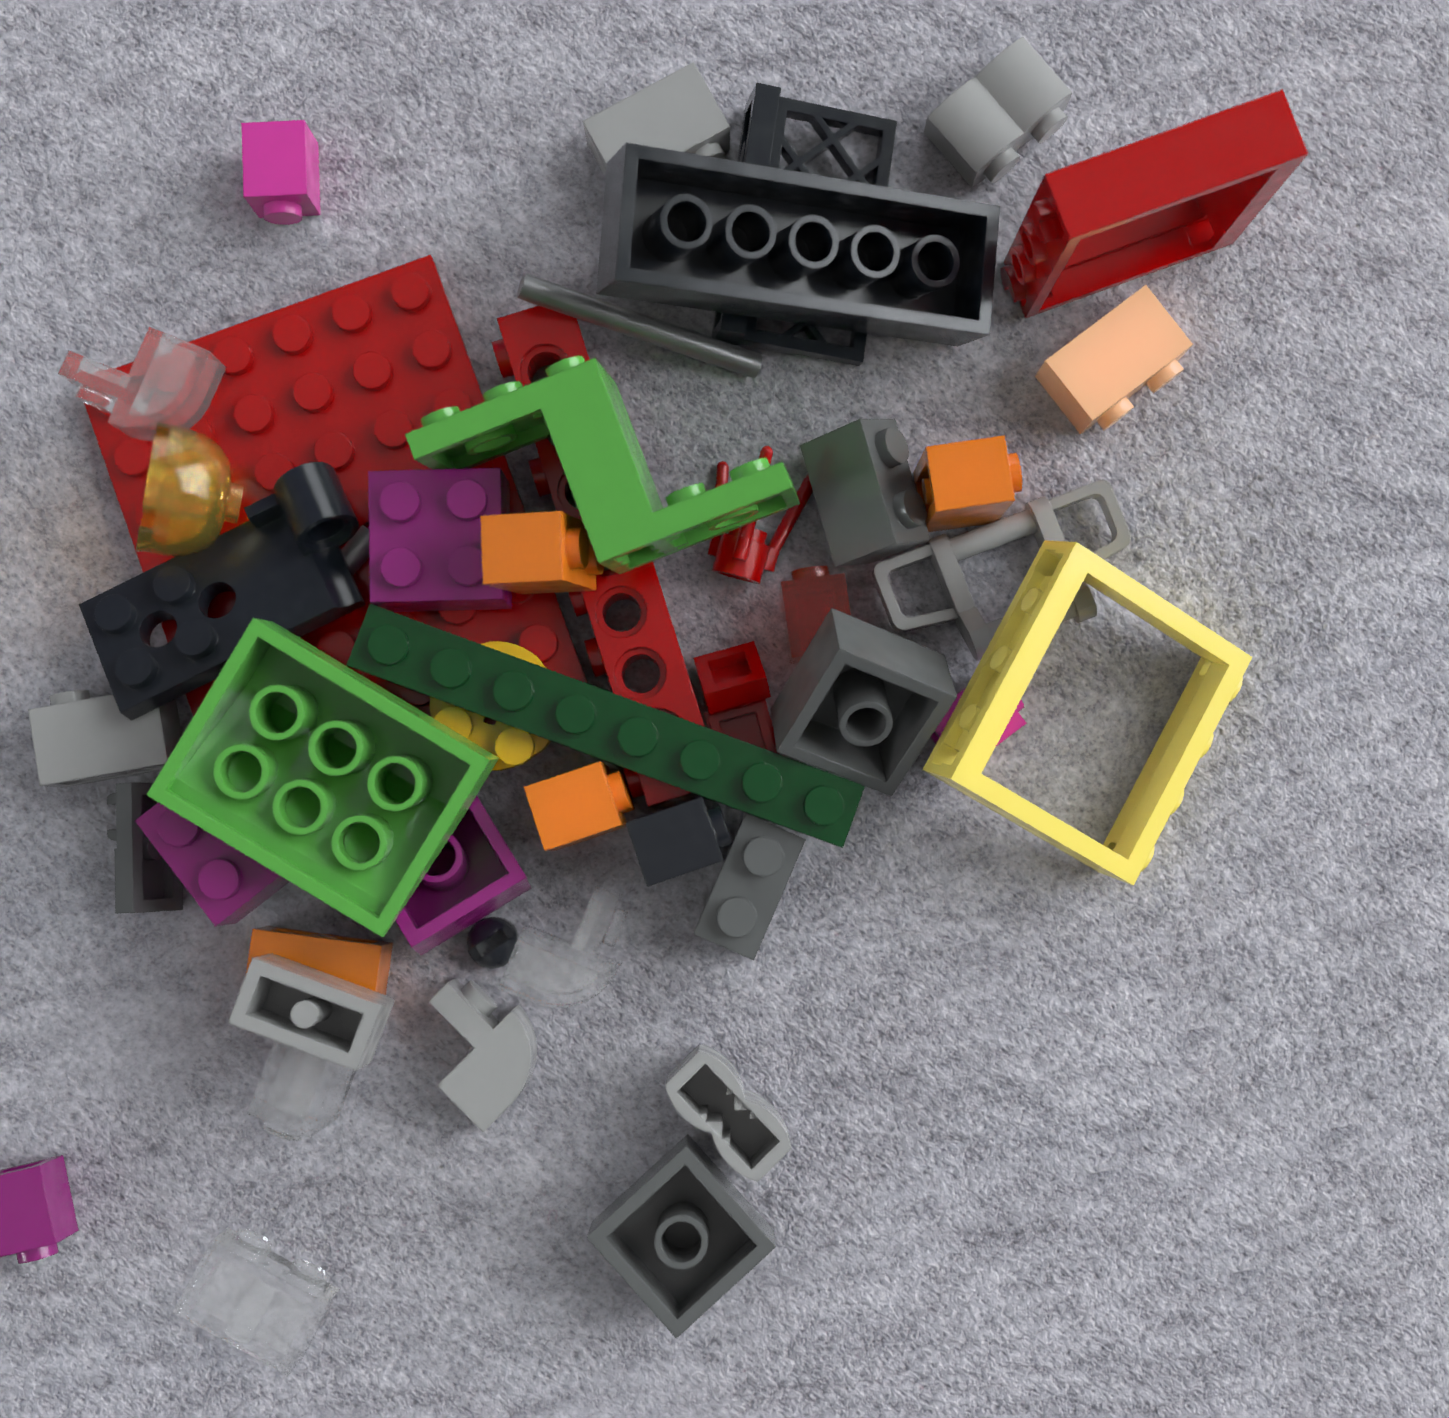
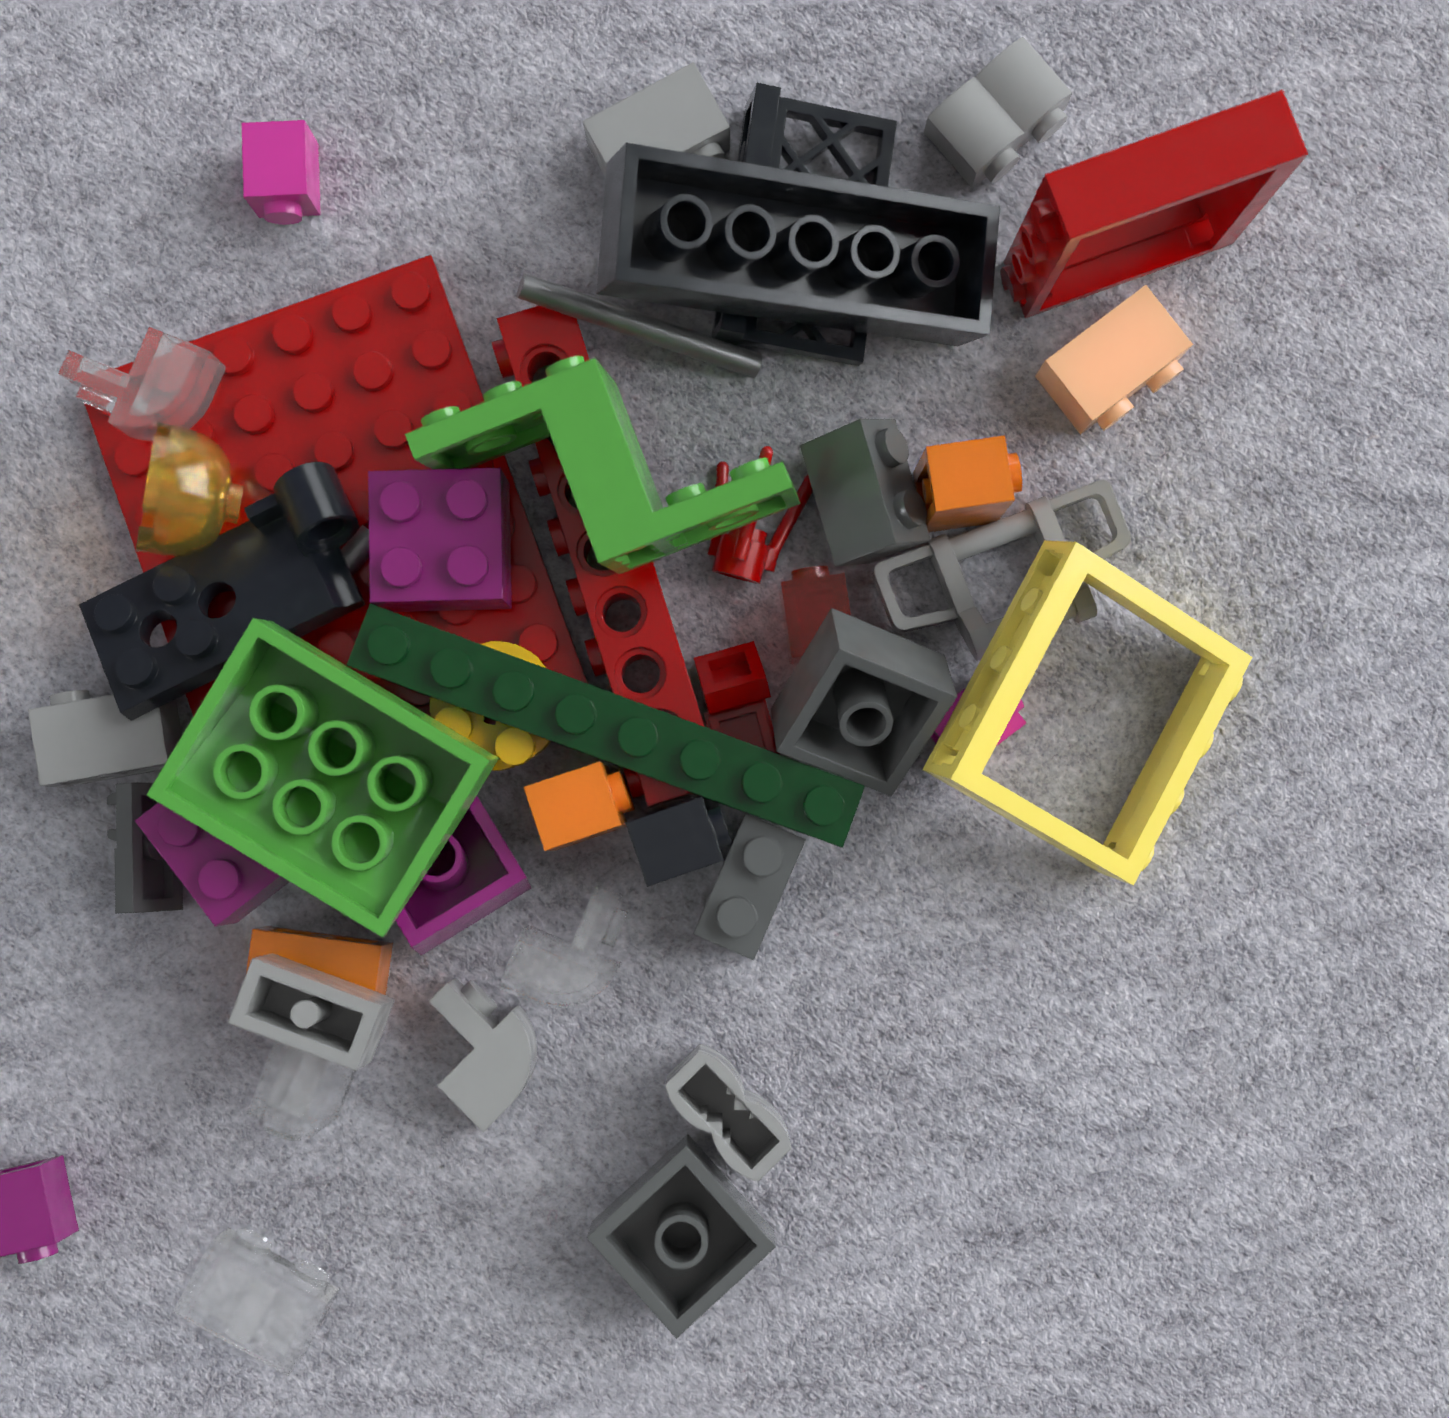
black hinge [467,917,520,969] -> none
orange brick [481,511,604,595] -> none

